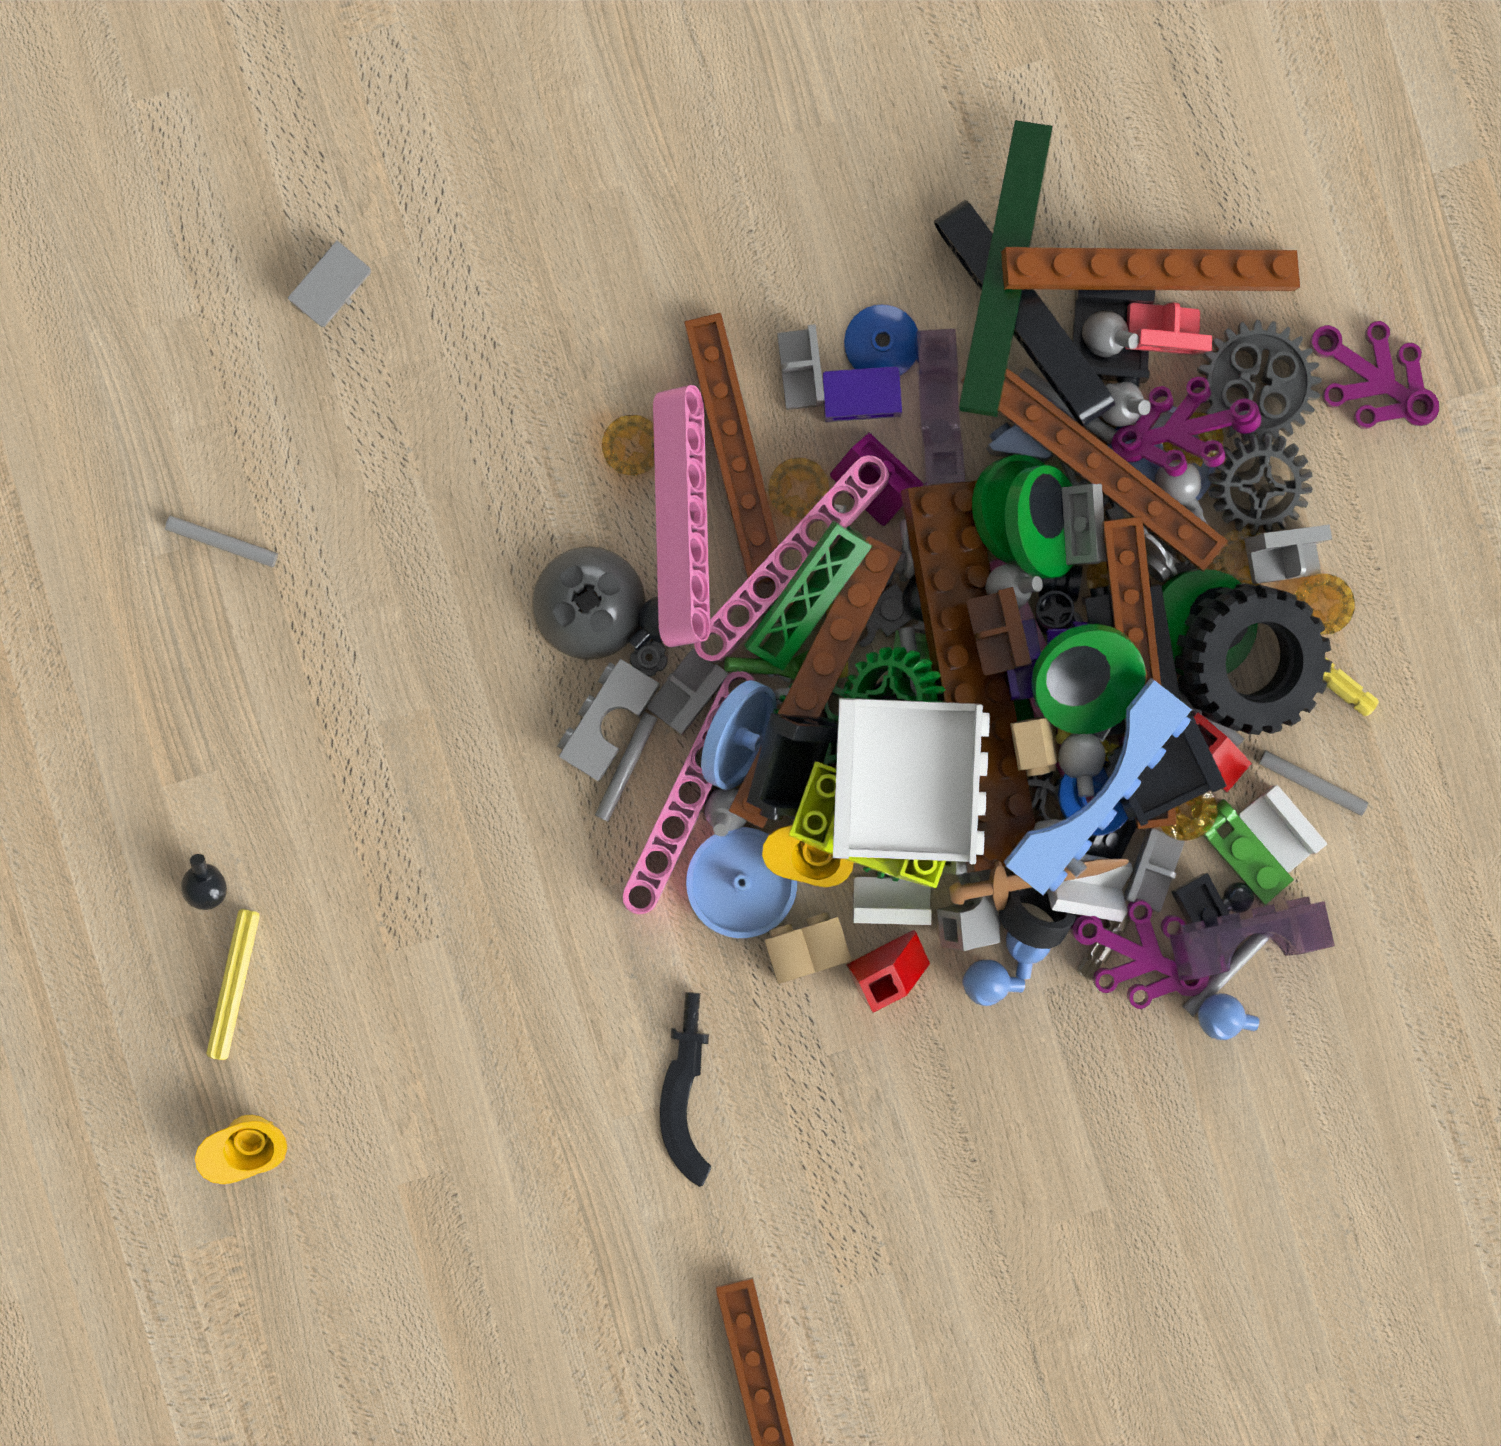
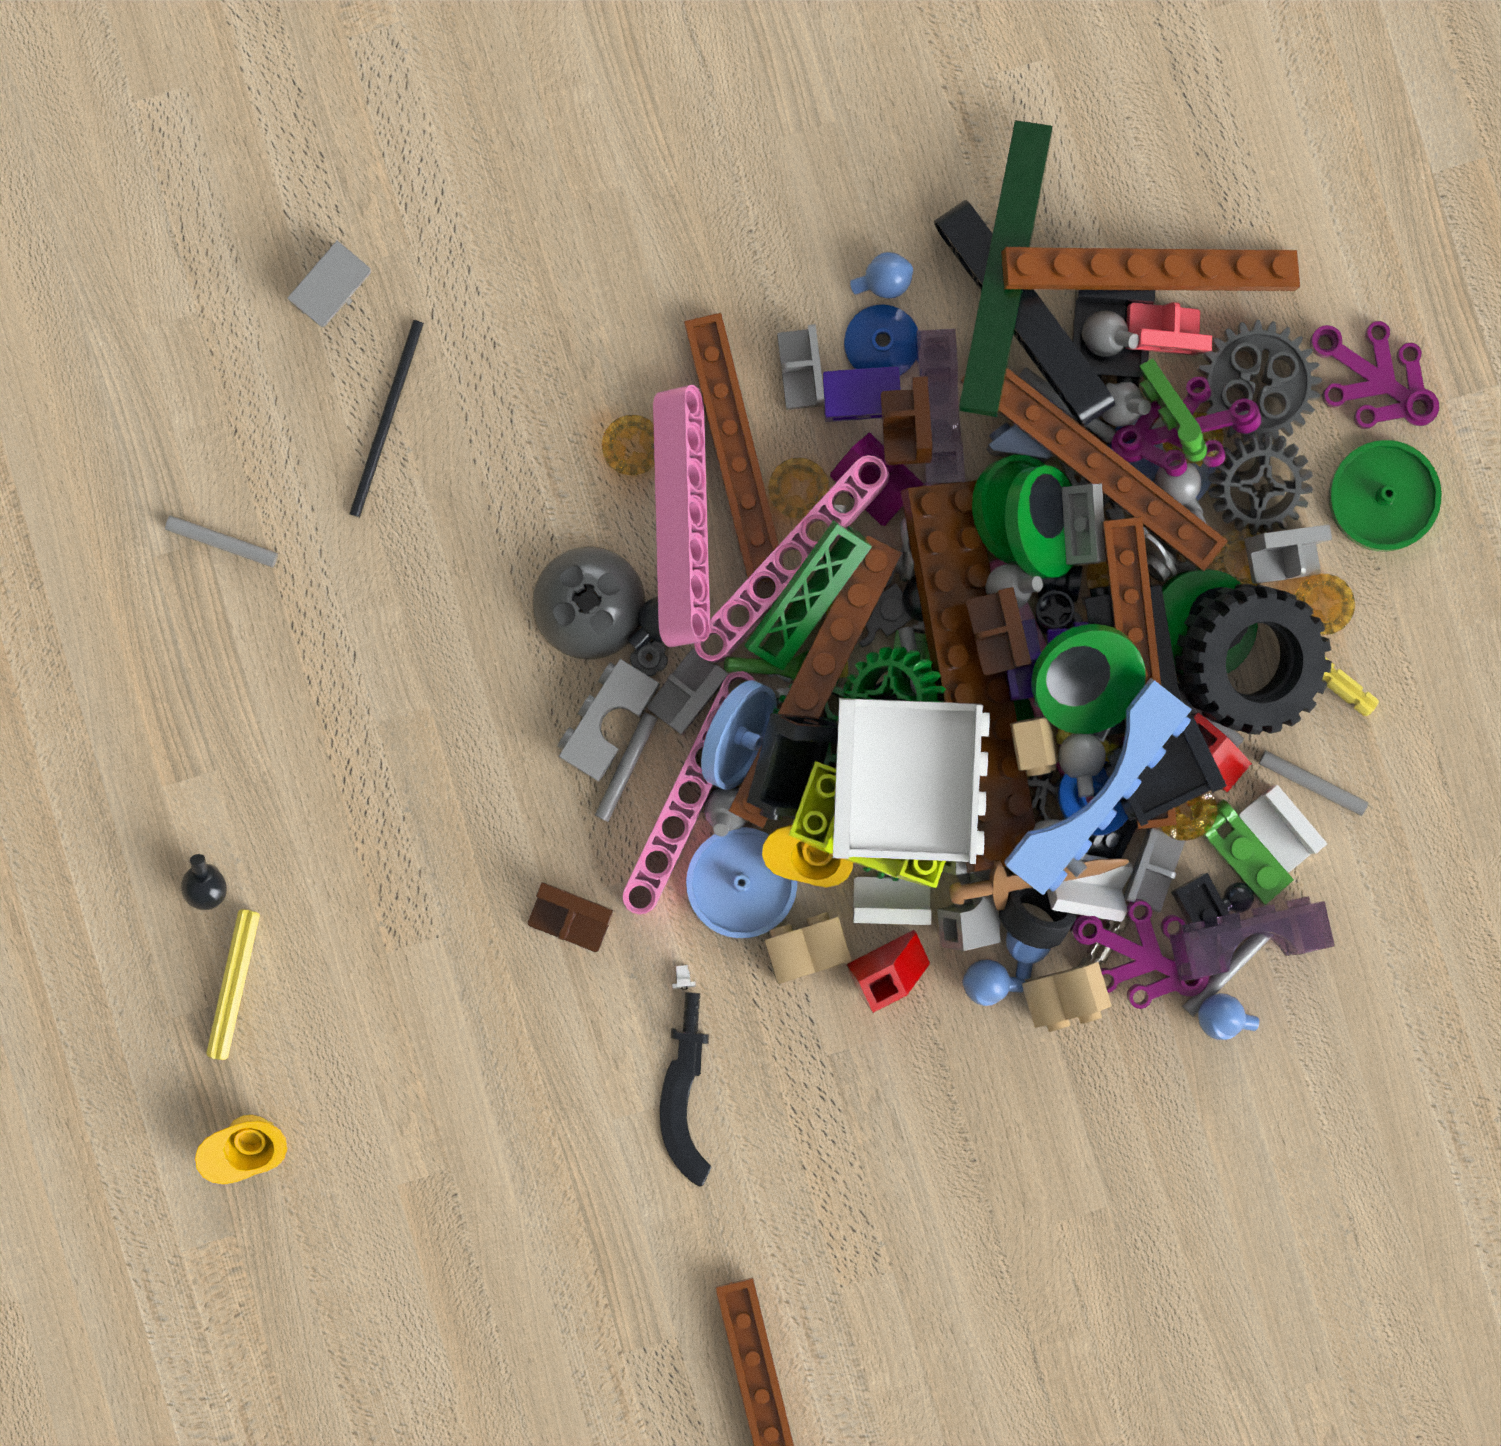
none -> black axle [349,320,424,518]
none -> reddish brown panel [528,882,615,952]
none -> white piece [672,965,696,990]
none -> medium blue piece [850,252,913,299]
none -> reddish brown panel [881,376,933,465]
none -> tan brick [1022,962,1112,1032]
none -> bright green plate [1139,358,1207,462]
none -> green piece [1329,440,1442,552]

